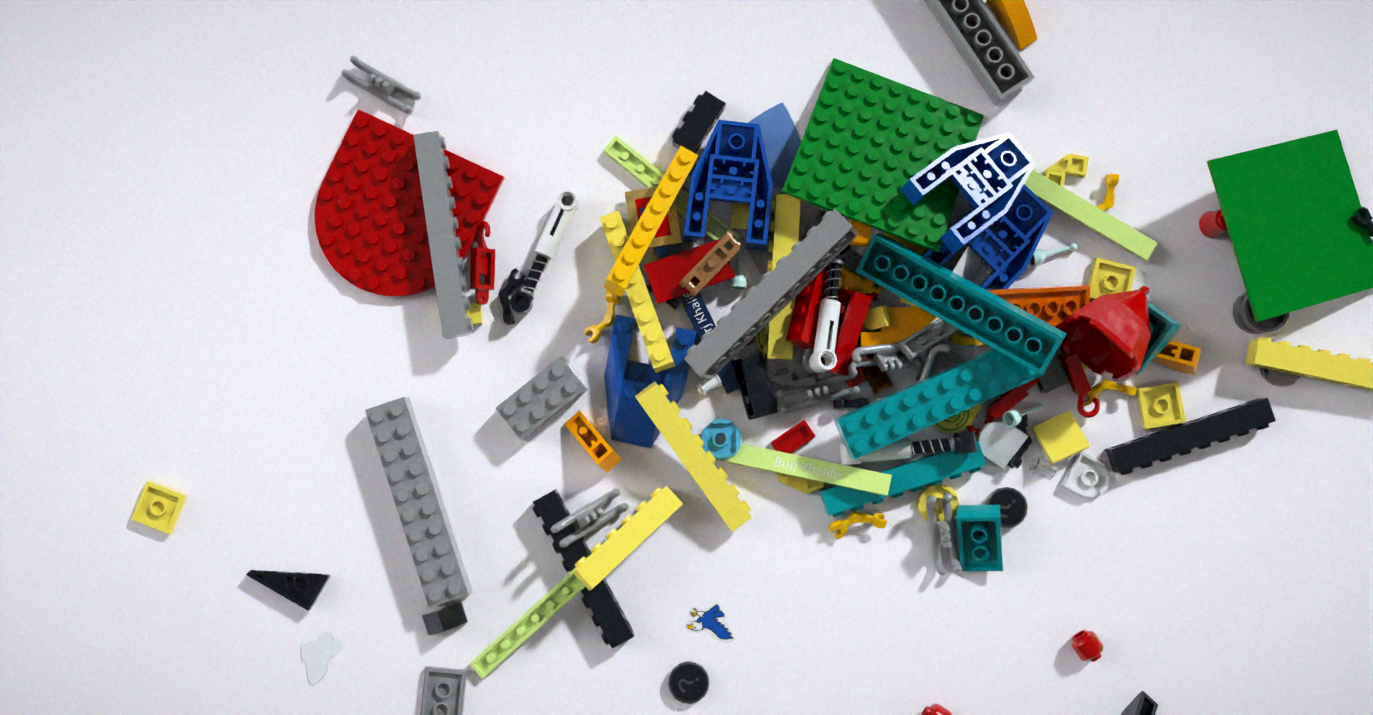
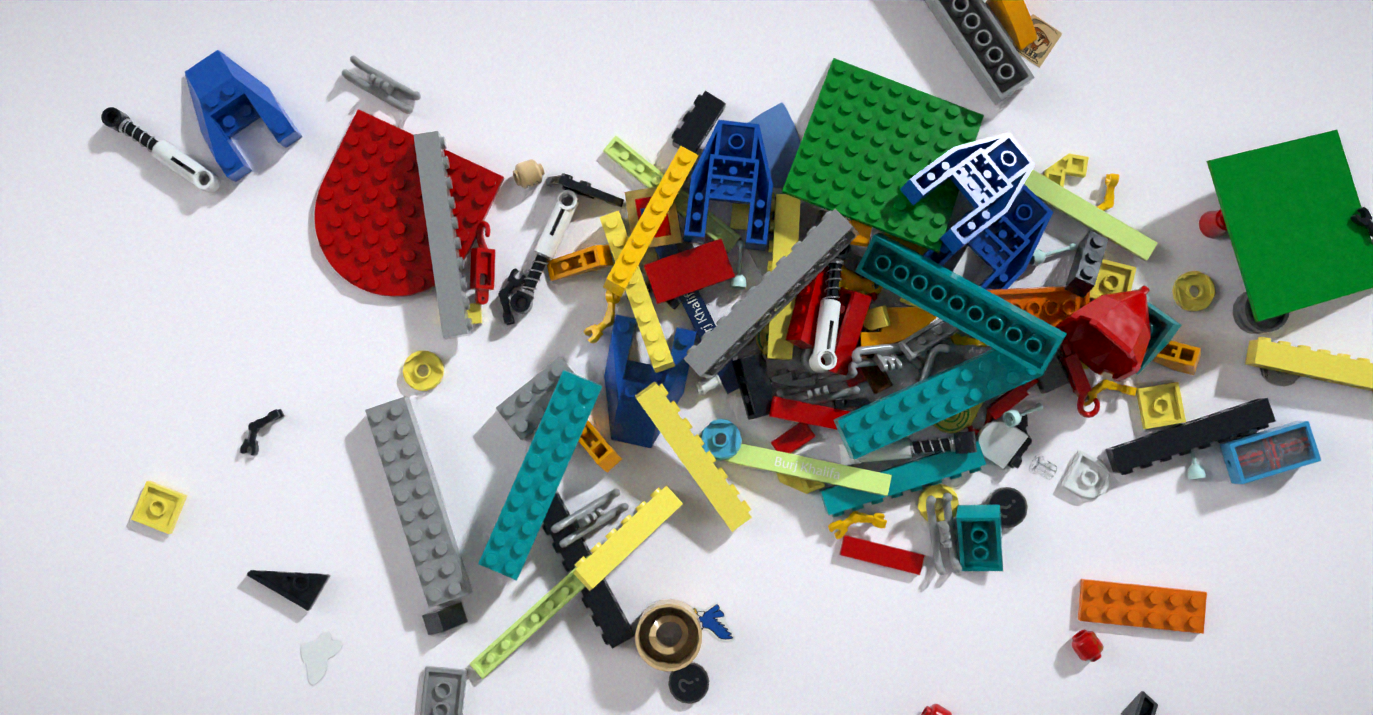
medium nougat plate [679,231,744,298] -> none
light yellow tile [1032,410,1090,465] -> none
none -> piece [101,107,220,193]
none -> blue wedge [184,50,302,182]
none -> black piece [240,409,285,456]
none -> light yellow tile [403,351,444,391]
none -> teal brick [478,369,602,580]
none -> tan head [513,159,545,189]
none -> black wing [545,173,624,207]
none -> light orange slope [547,245,613,281]
none -> tan piece [635,599,702,672]
none -> red tile [769,396,851,430]
none -> red tile [839,535,925,575]
none -> tan sticker [1012,14,1063,68]
none -> black brick [1065,231,1109,298]
none -> orange plate [1078,579,1207,634]
none -> light yellow tile [1172,271,1216,312]
none -> light aqua hinge [1188,449,1206,480]
none -> brick [1219,421,1321,484]

